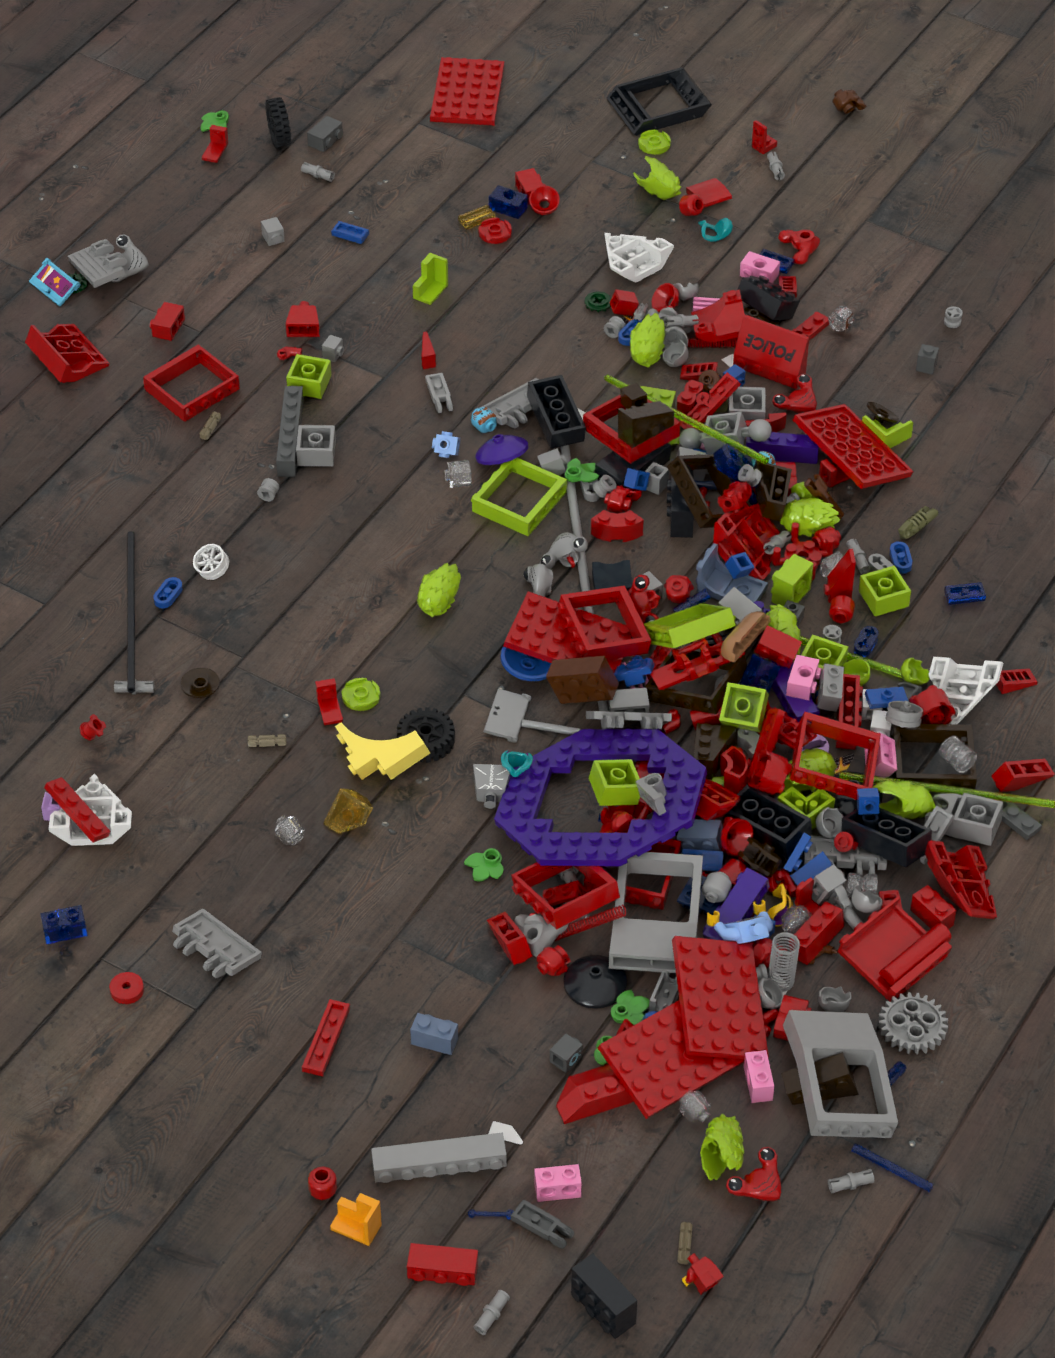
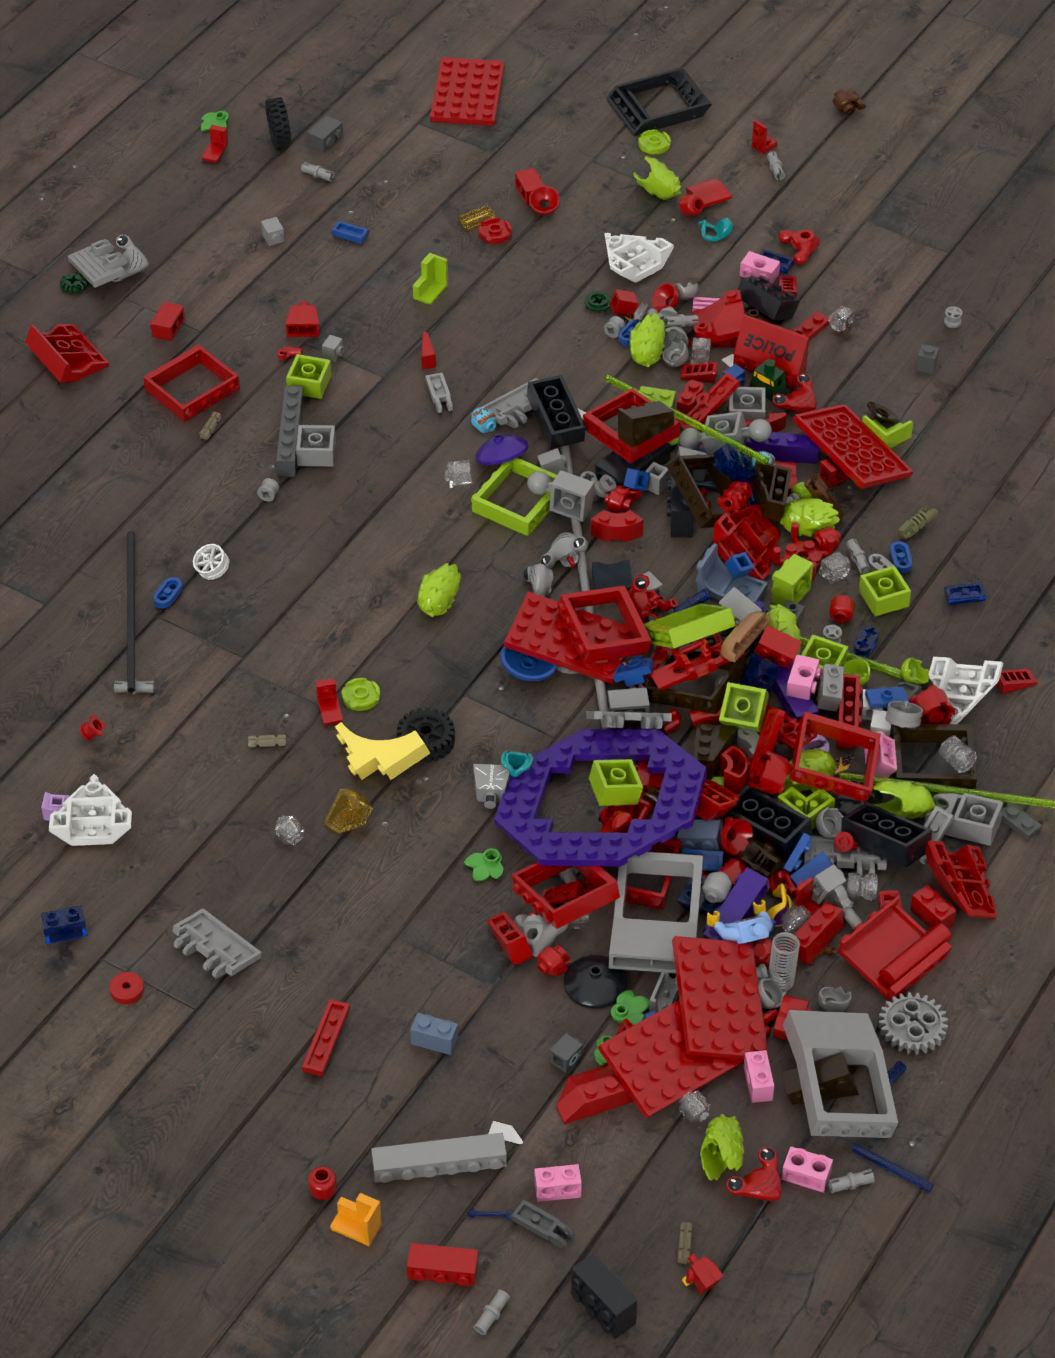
door [29,258,80,306] -> none
red plate [44,777,111,843] -> none
dark brown dish [181,668,220,698] -> none
light blue brick [432,431,461,458] -> none
light grey door [483,689,531,743] -> none
clear blue brick [489,185,528,219] -> none
light grey bar [521,719,581,735] -> none
reddish brown brick [546,656,619,704] -> none
red piece [555,904,626,942] -> none
bright green plate [565,458,599,482] -> none
dark brown brick [620,383,647,409] -> none
light grey plate [636,773,667,816] -> none
red head [664,575,694,603] -> none
reddish brown head [698,370,722,394] -> none
light grey wheel [738,464,761,487] -> none
light grey pin [763,530,791,554] -> none
red slope [823,549,856,603] -> none
light grey hair [851,885,882,913] -> none
blue plate [857,788,879,815] -> none
red slope [991,759,1055,792] -> none
none -> light grey brick [527,470,594,522]
none -> red arm [656,595,677,612]
none -> clear brick [691,338,711,364]
none -> dark green torso [749,359,787,401]
none -> bright pink brick [781,1147,833,1193]

